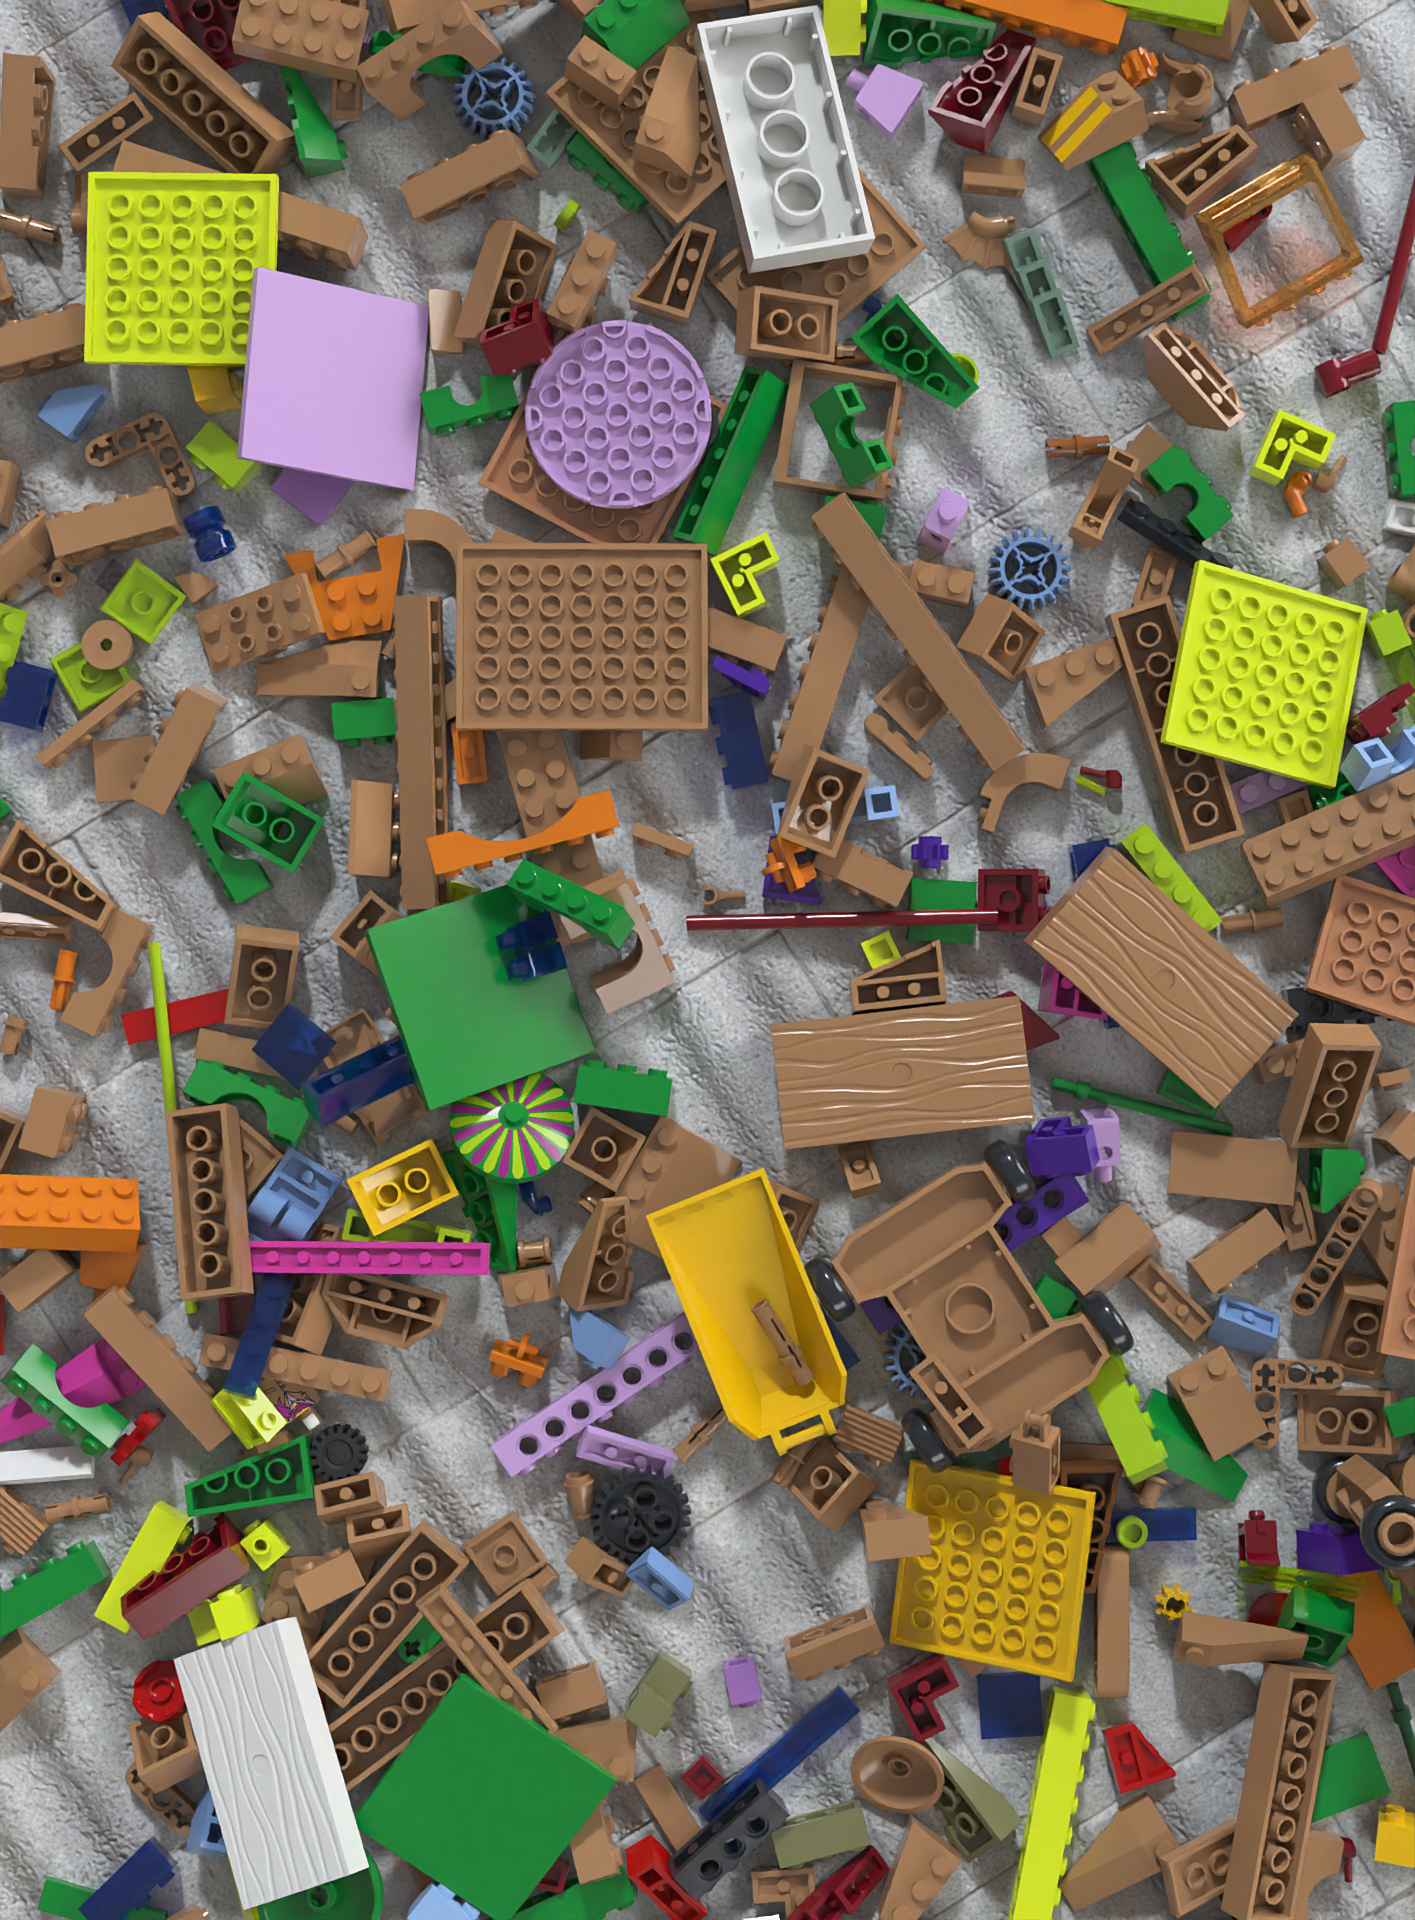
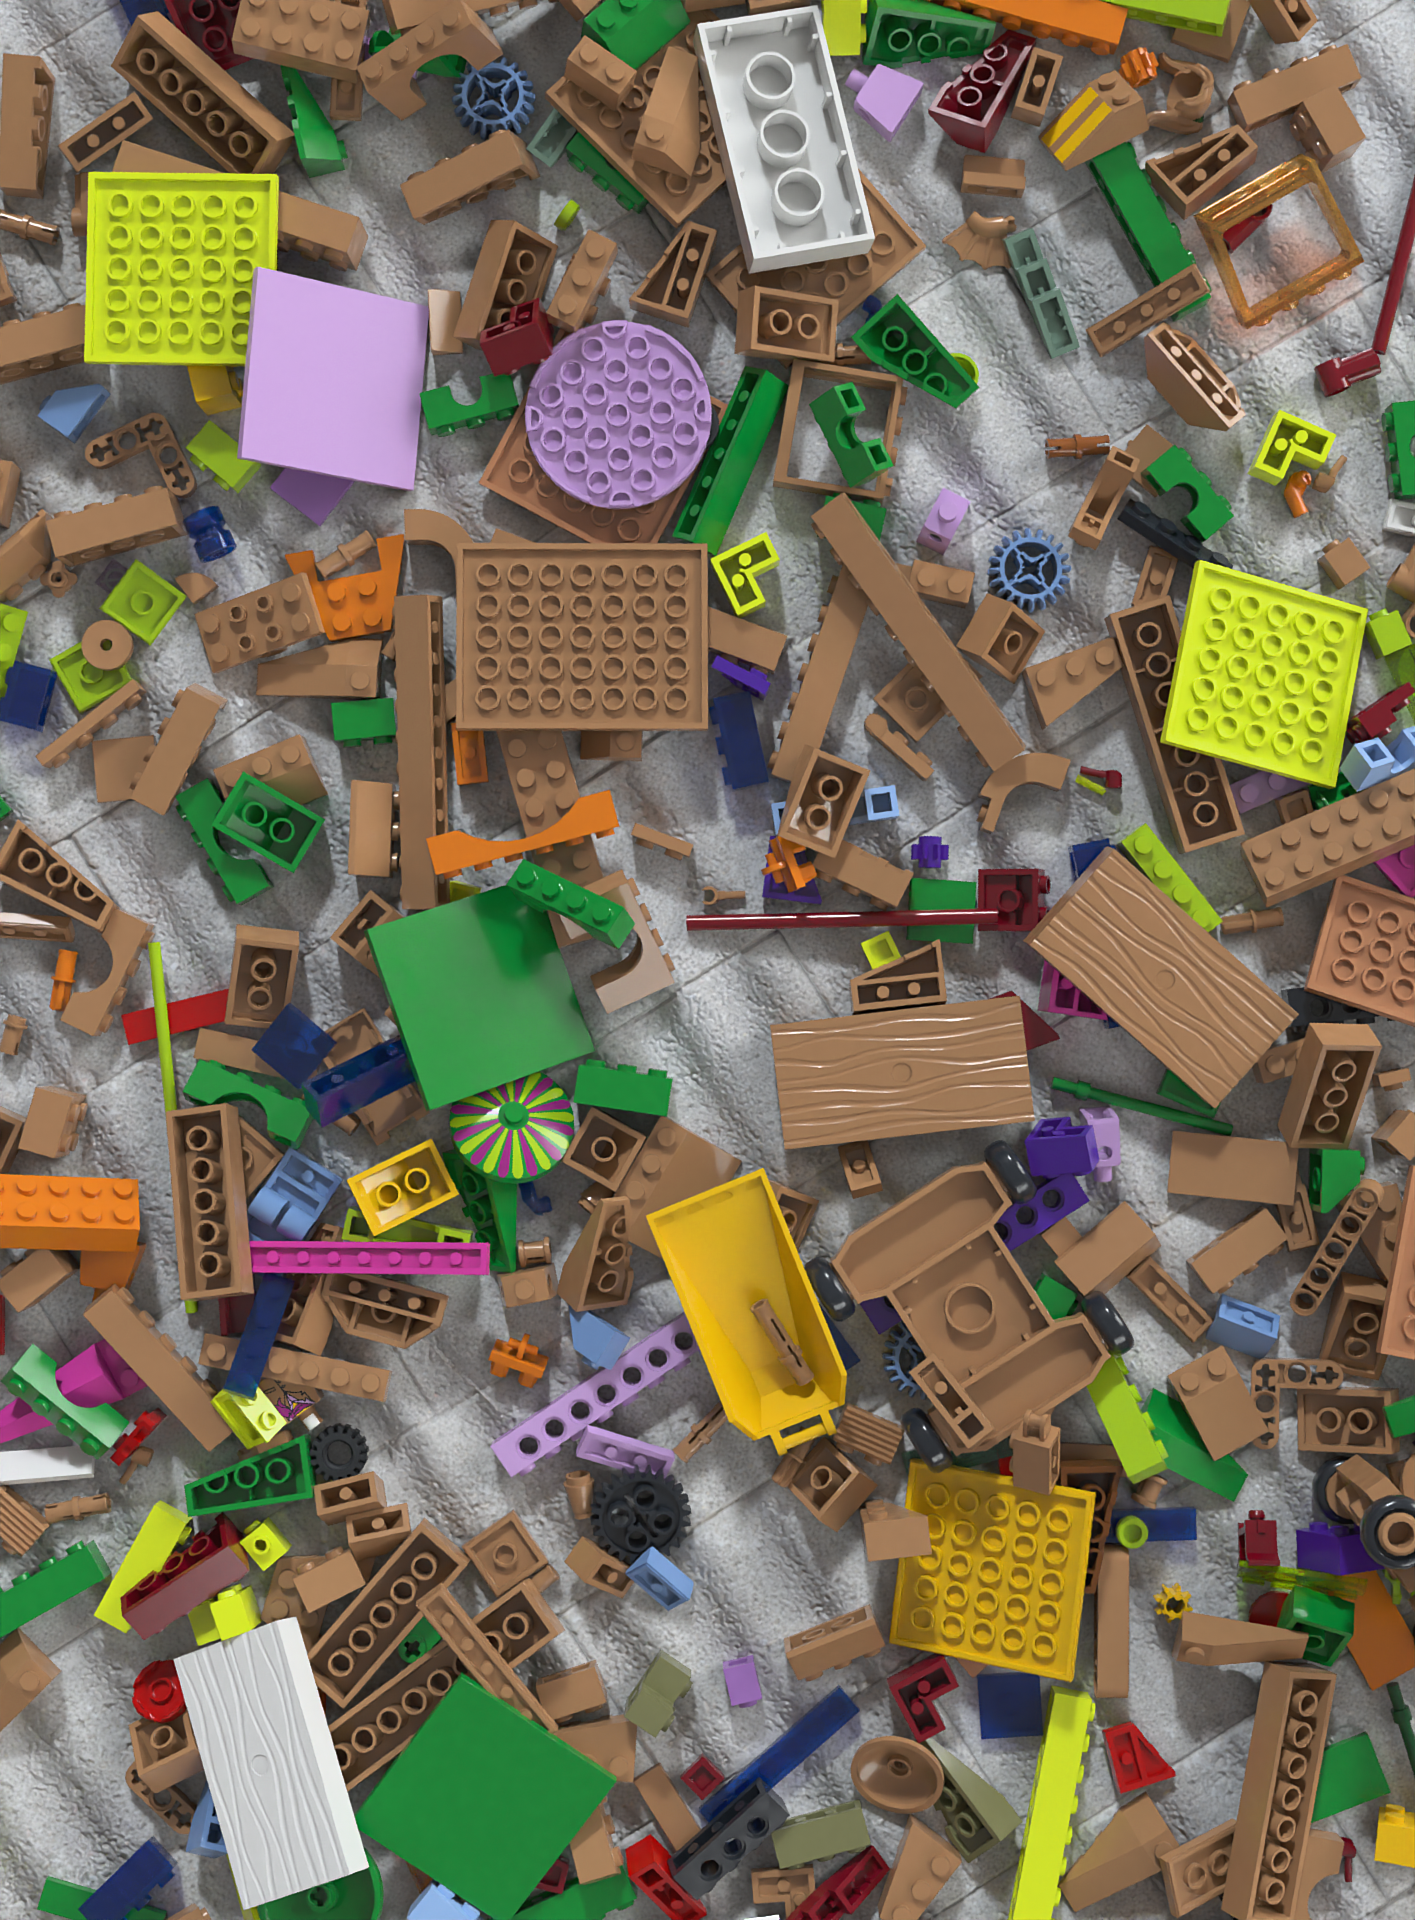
clear blue hips [495,912,568,981] -> none

